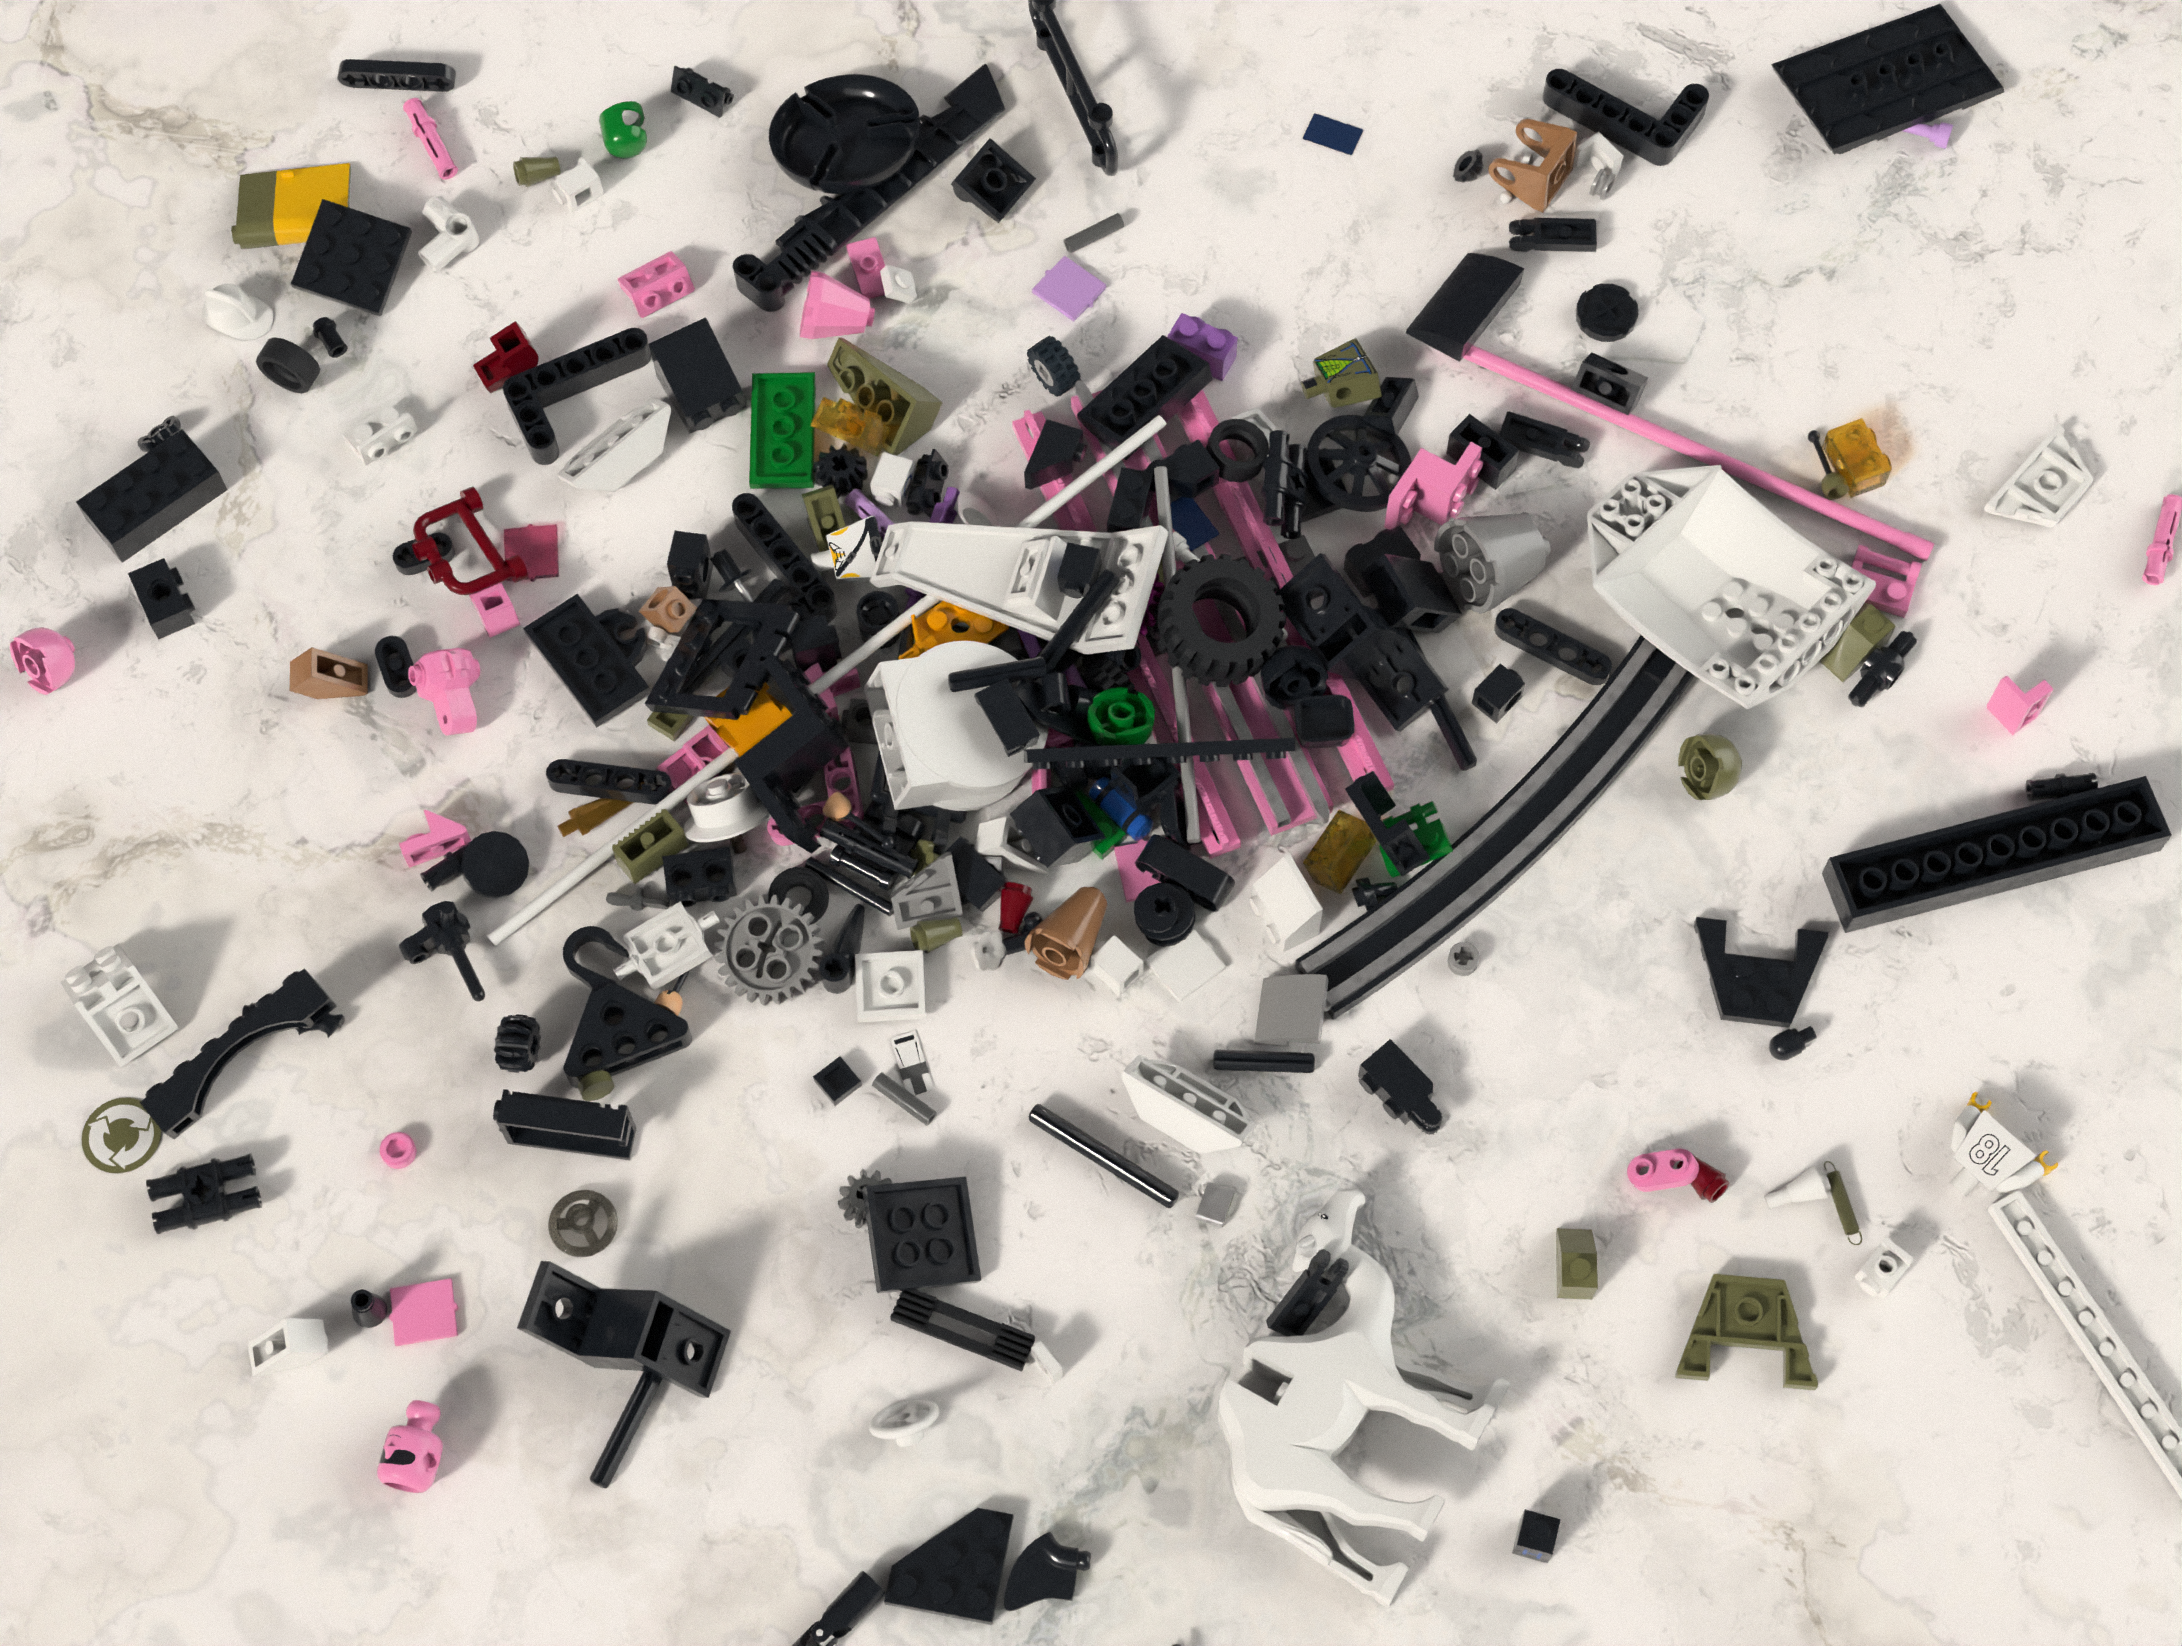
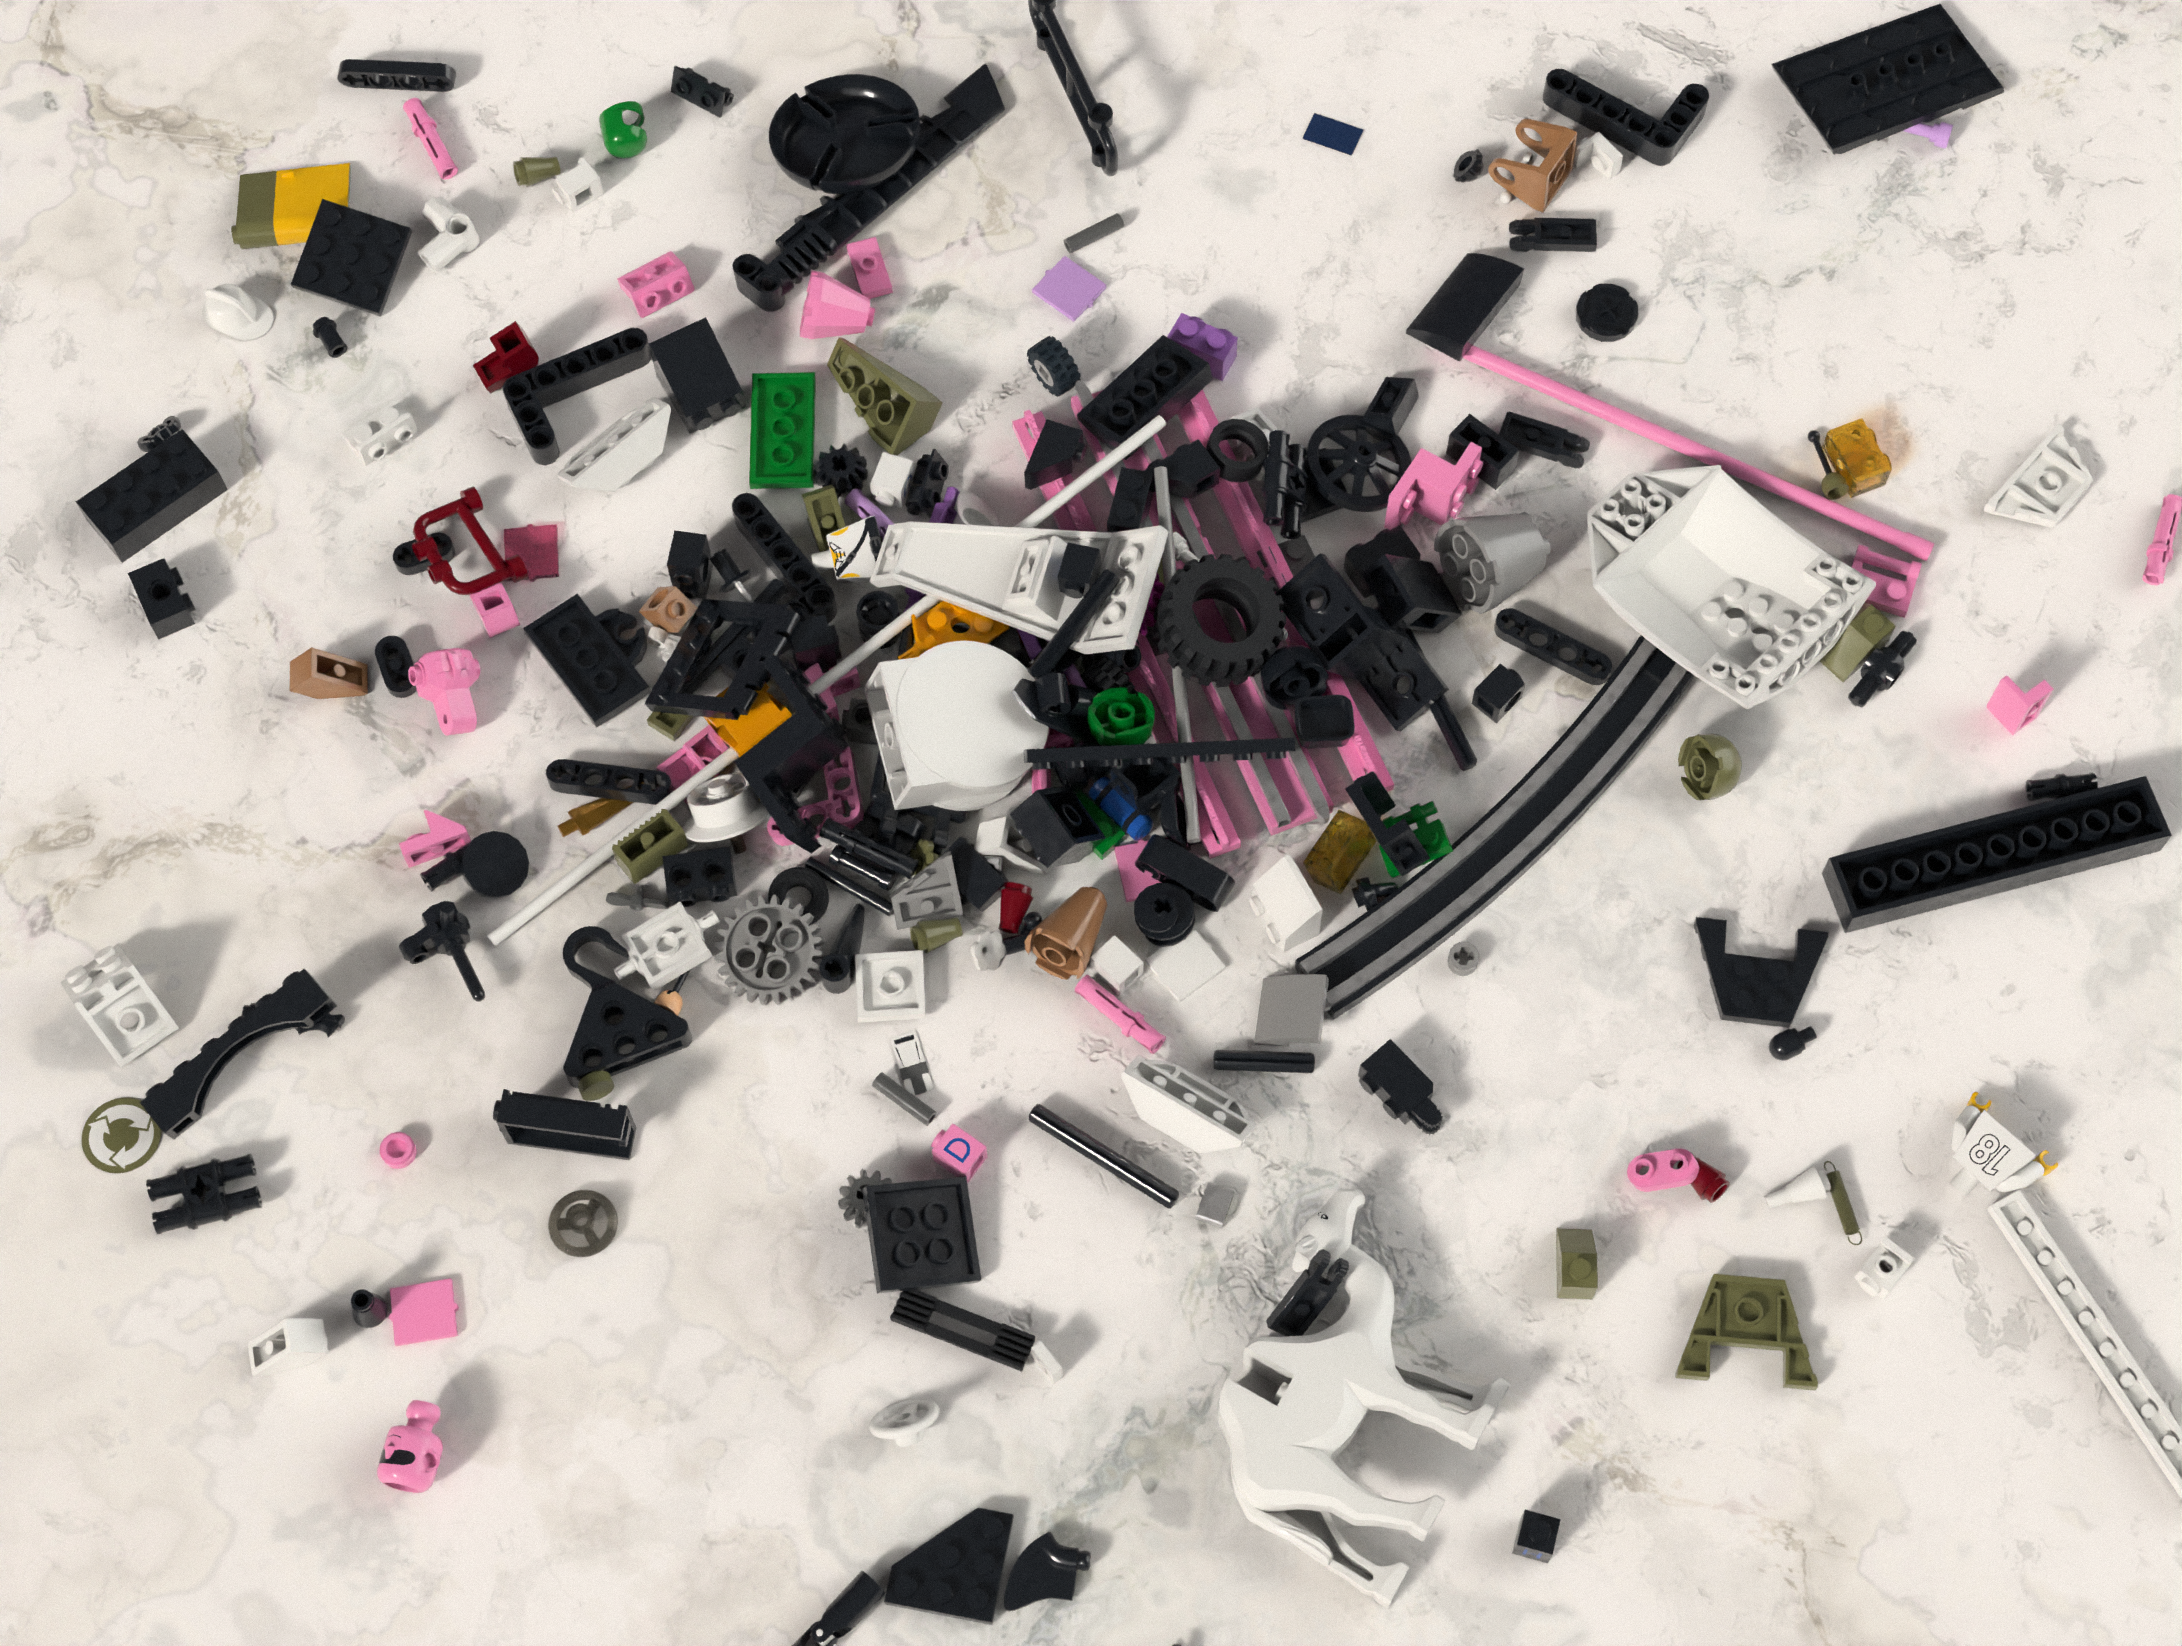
bright pink cylinder [10,627,75,695] -> none
black tyre [256,337,321,394] -> none
black gear [494,1014,541,1073] -> none
black bracket [517,1261,731,1398] -> none
black axle [590,1371,663,1489] -> none
clear yellow brick [810,397,891,457] -> none
black tile [813,1056,862,1106] -> none
hinge [823,792,895,850] -> none
white plate [880,264,917,304] -> none
black axle [948,657,1047,692] -> none
black slope [951,138,1036,223] -> none
black hinge [974,678,1040,757] -> none
dark blue sticker [1170,497,1220,551] -> none
olive torso [1301,338,1382,408] -> none
black brick [1571,352,1649,415] -> none
light grey bush [1589,169,1615,201] -> none
none -> bright pink brick [931,1123,988,1183]
none -> bright pink pin [1075,975,1166,1054]

